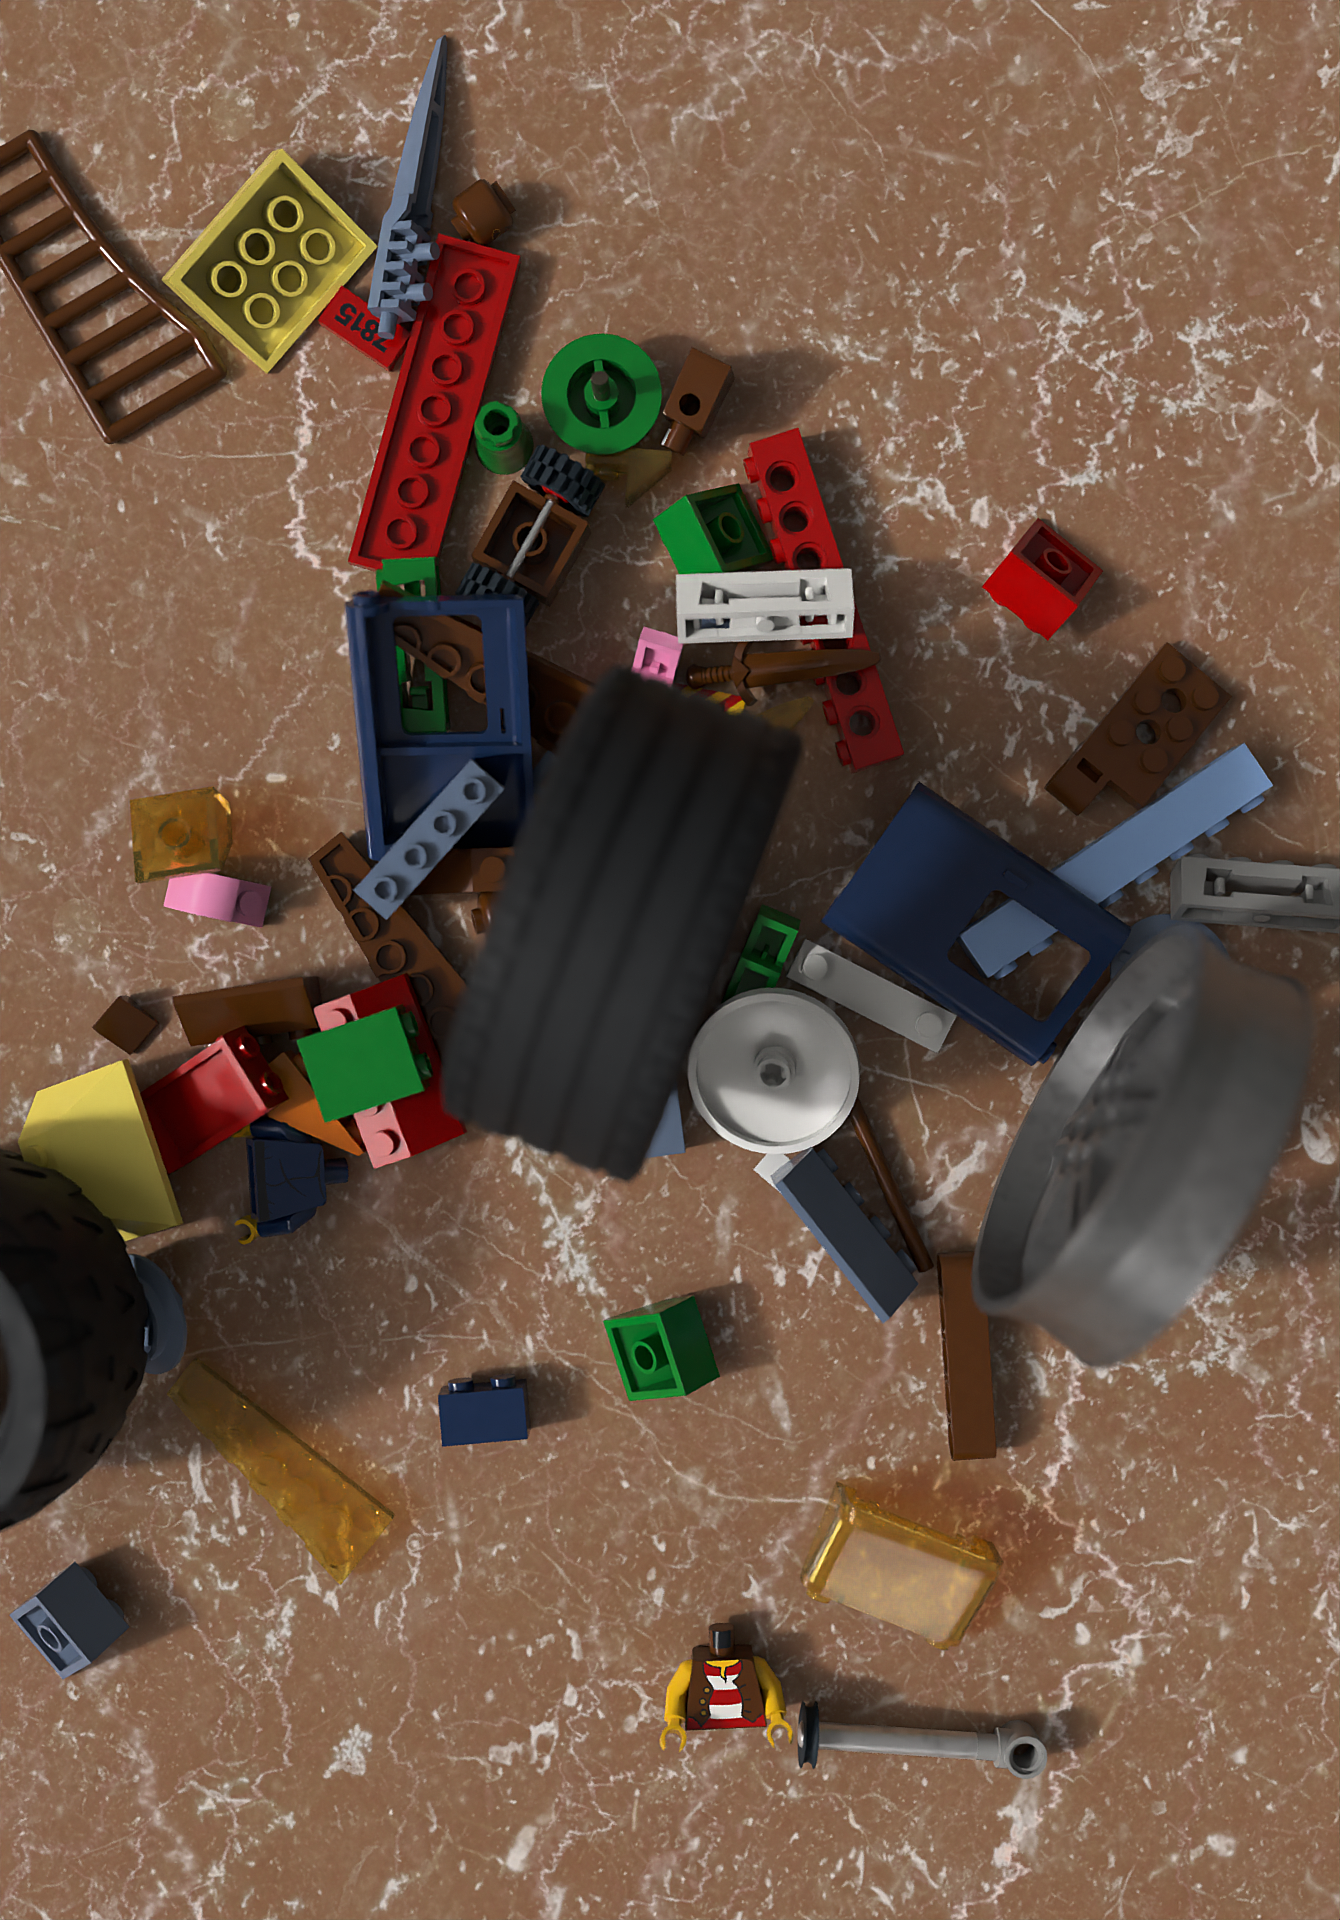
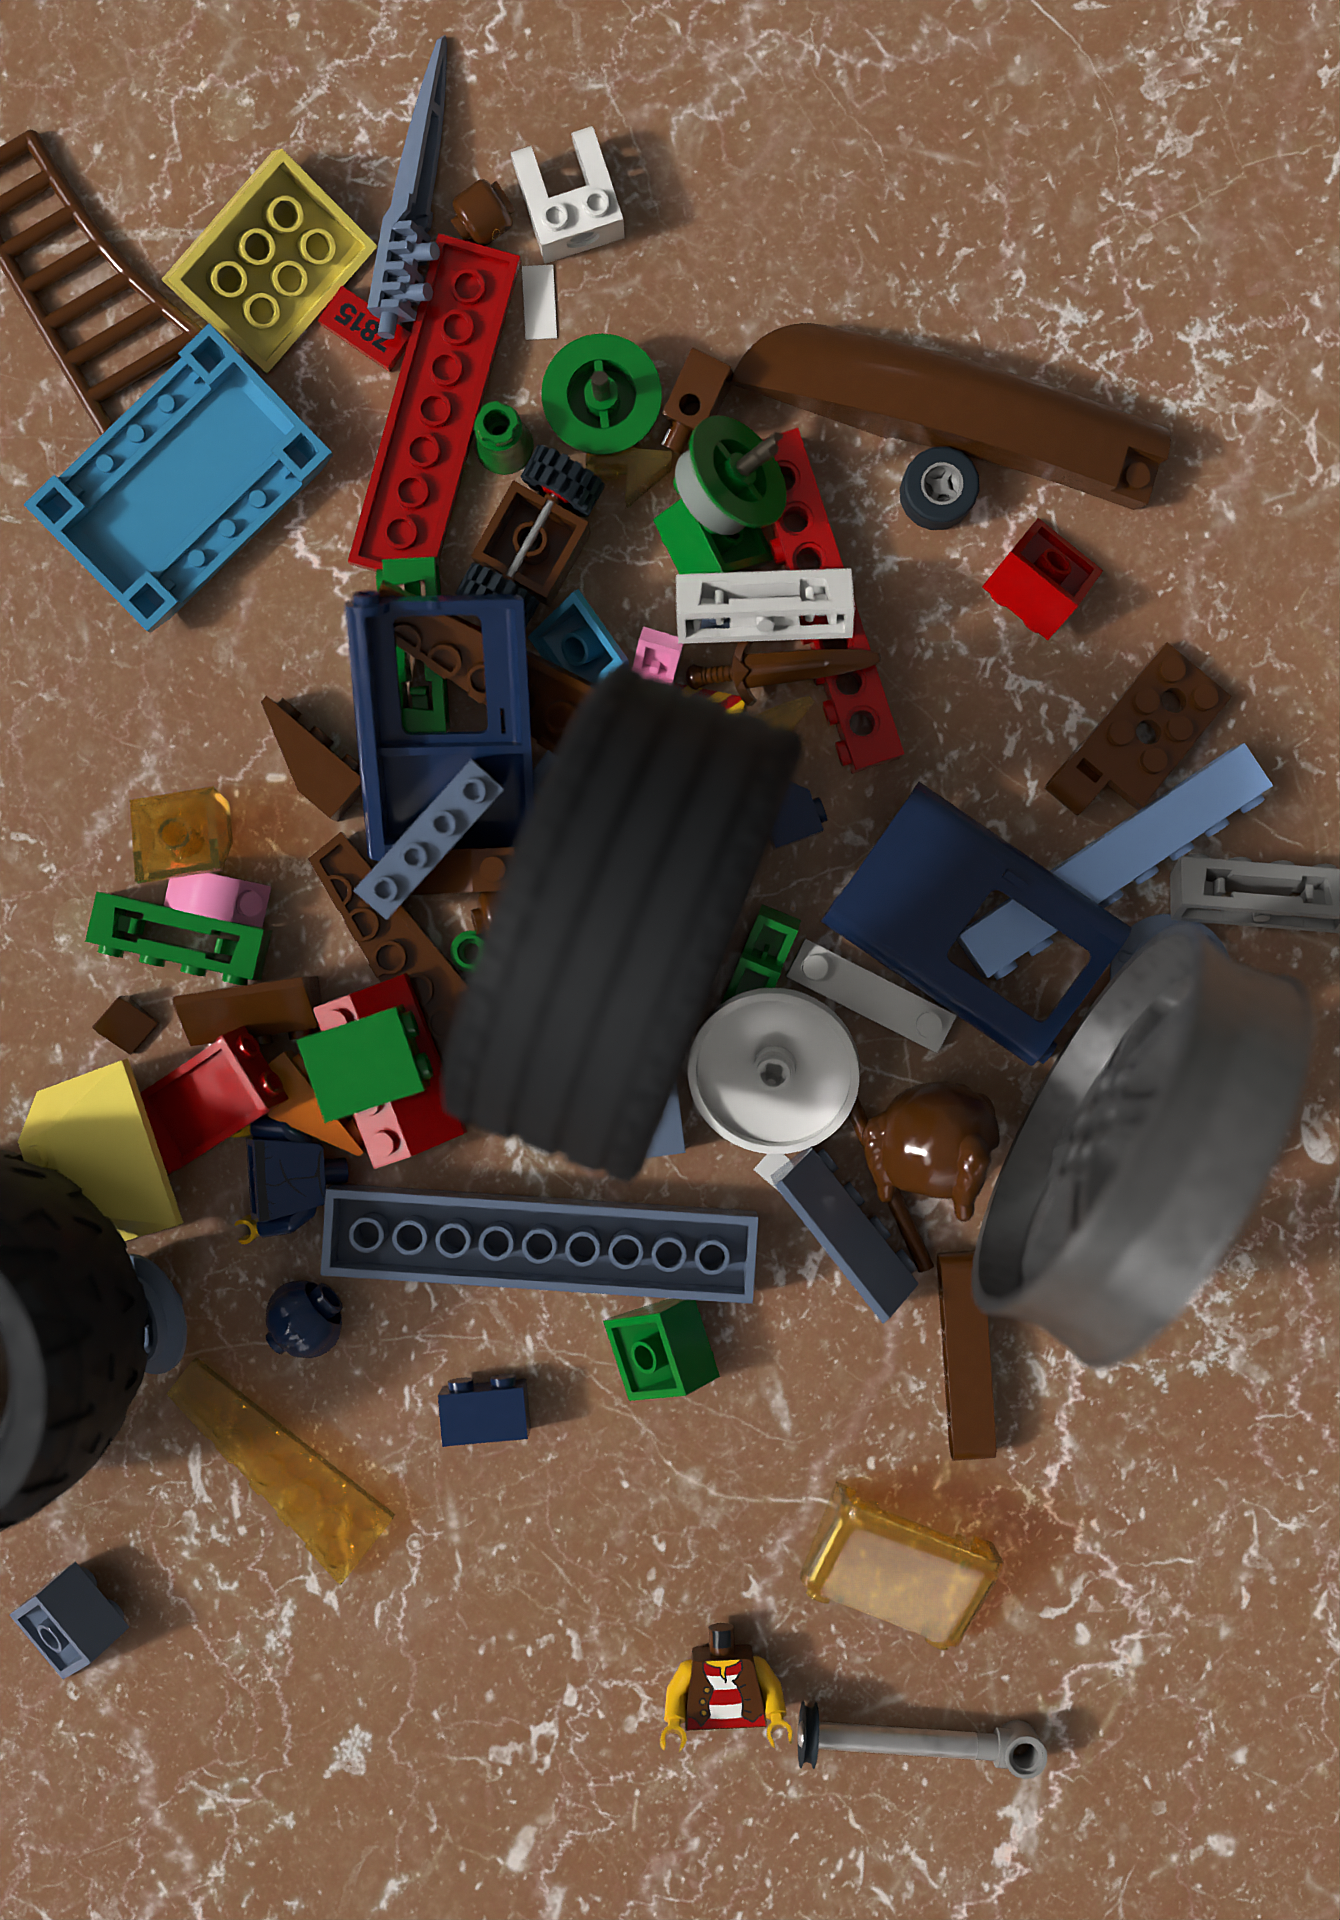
none -> dark azure slope [23,324,334,633]
none -> green brick [85,891,273,986]
none -> reddish brown slope [261,696,362,822]
none -> dark blue plant [265,1280,343,1358]
none -> sand blue brick [320,1183,758,1304]
none -> green plate [450,930,483,973]
none -> white brick [510,126,625,264]
none -> white sticker [522,265,557,340]
none -> dark azure slope [528,589,630,684]
none -> green piece [673,415,787,535]
none -> reddish brown slope [729,323,1171,510]
none -> dark blue slope [769,782,828,850]
none -> reddish brown piece [862,1081,1000,1222]
none -> black wheel [899,446,980,530]

